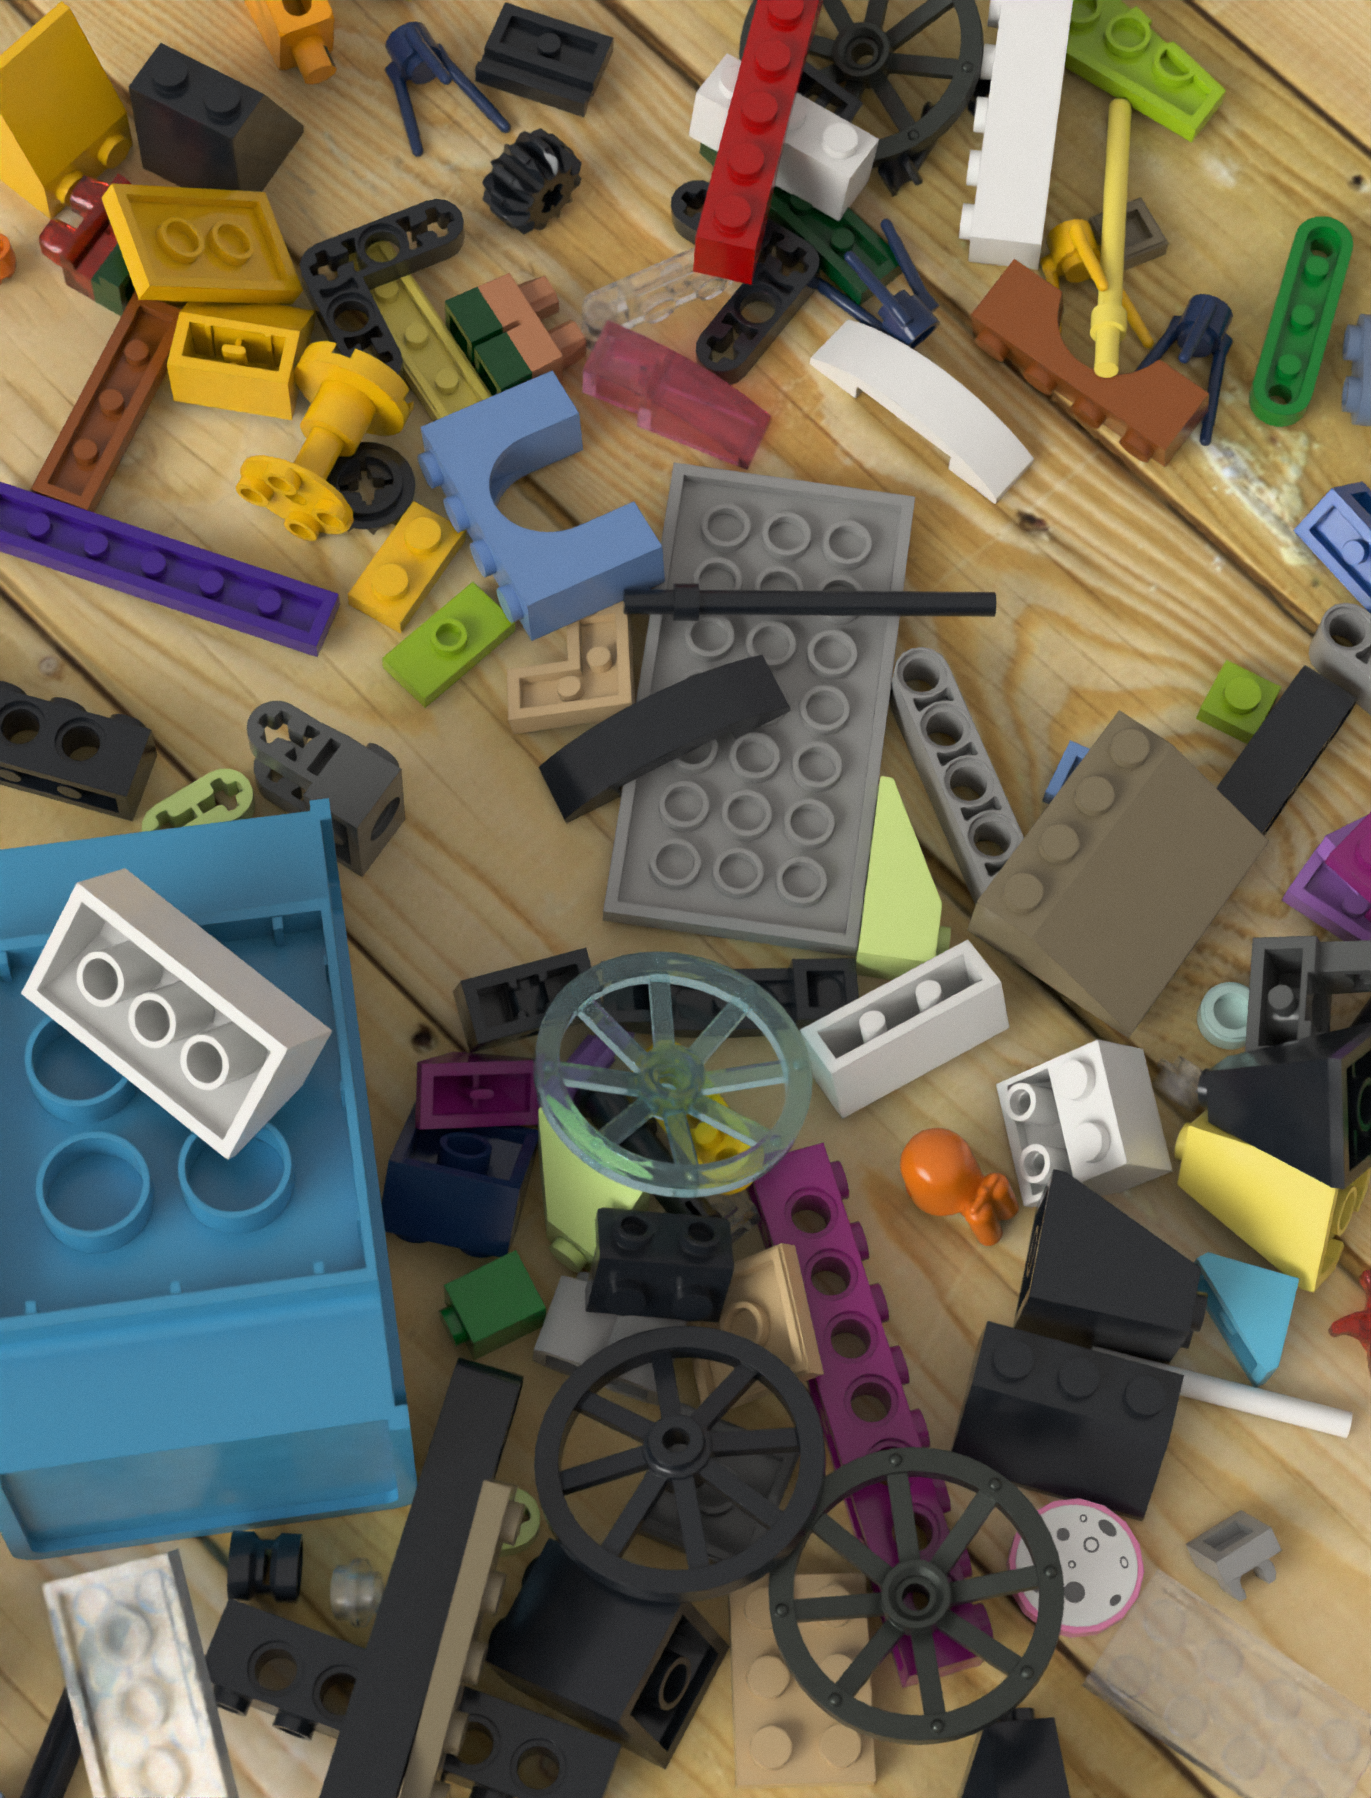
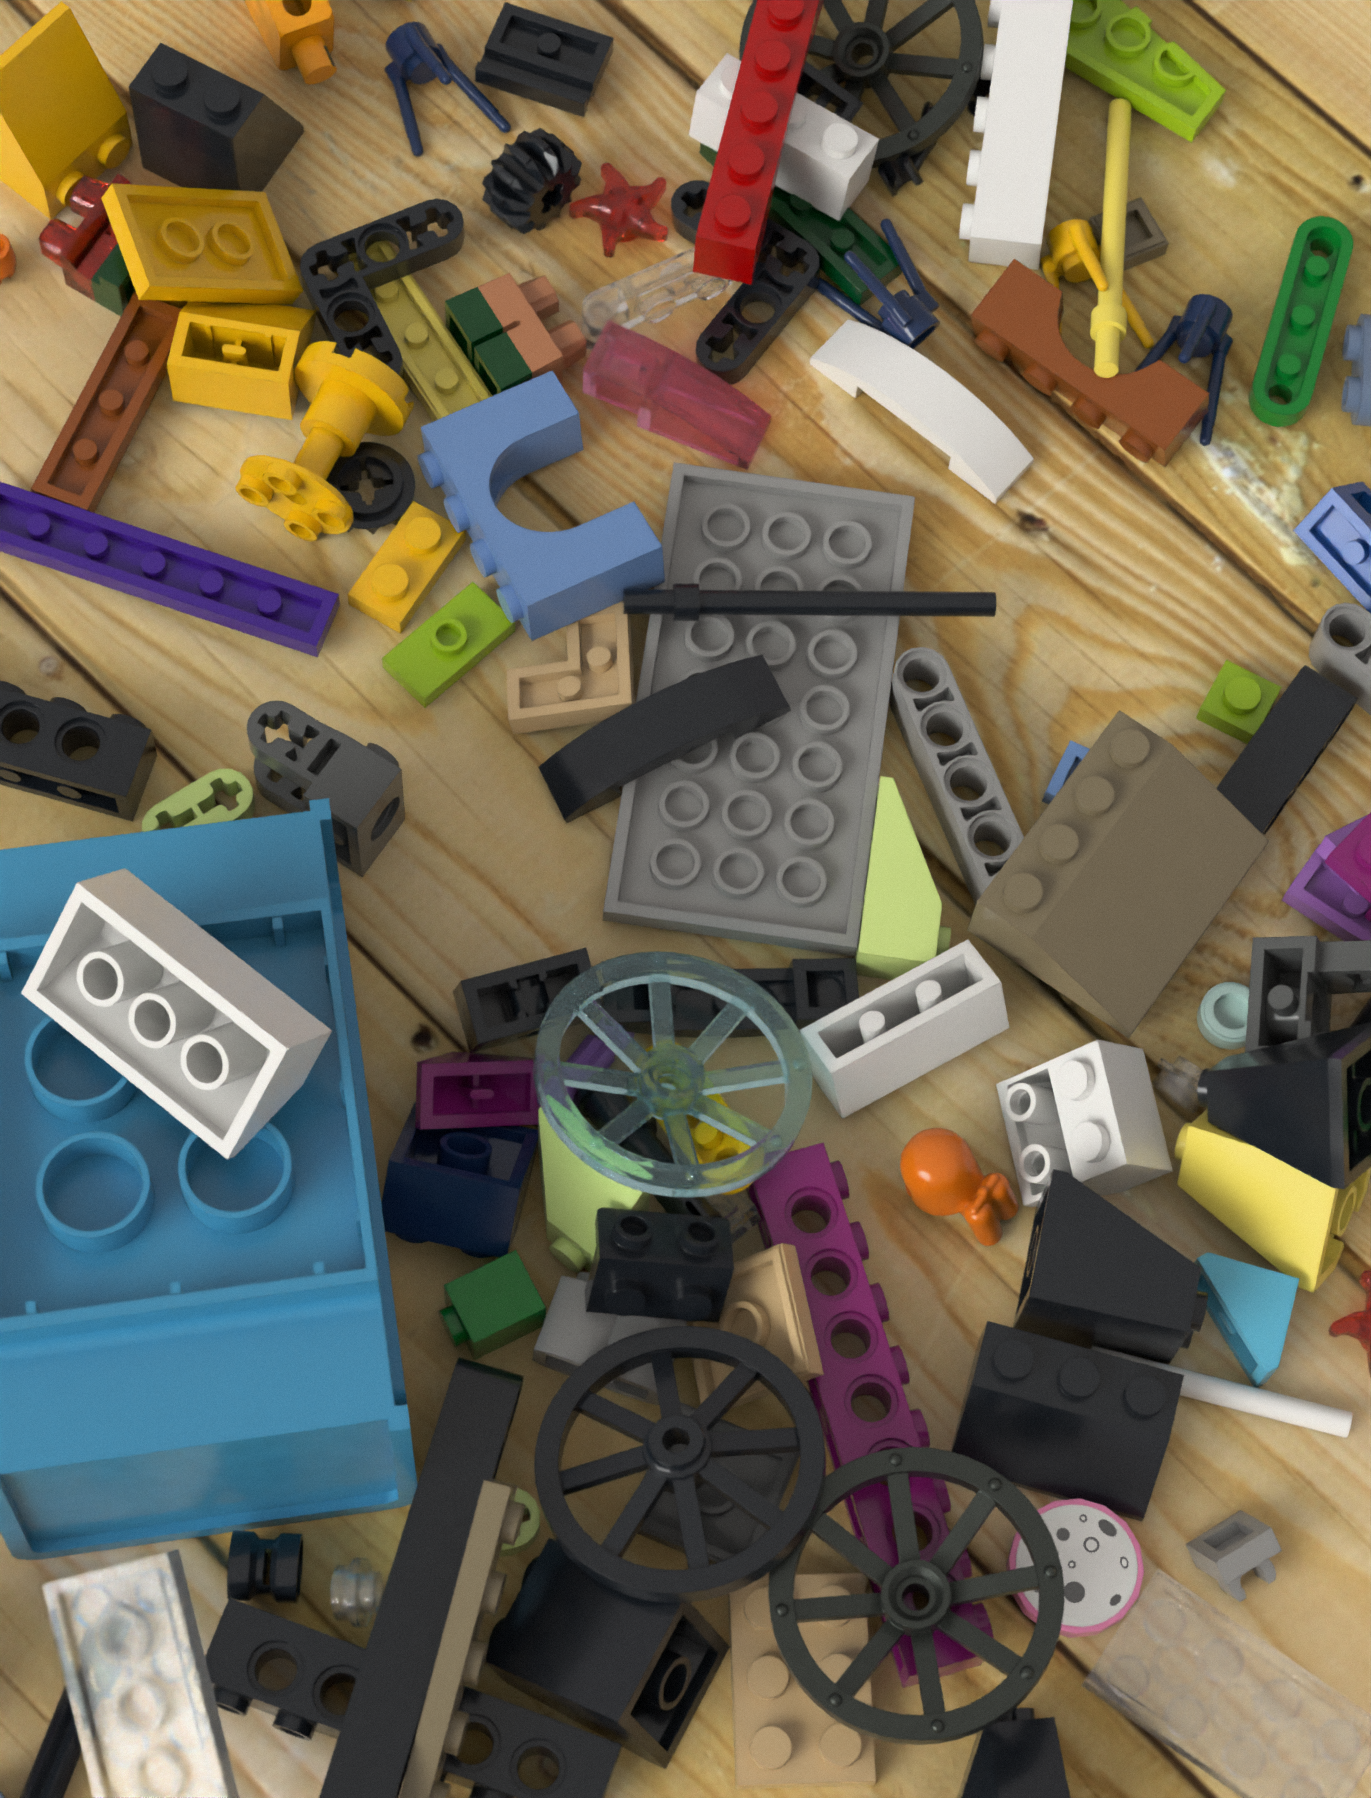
none -> clear red animal [569,163,668,258]

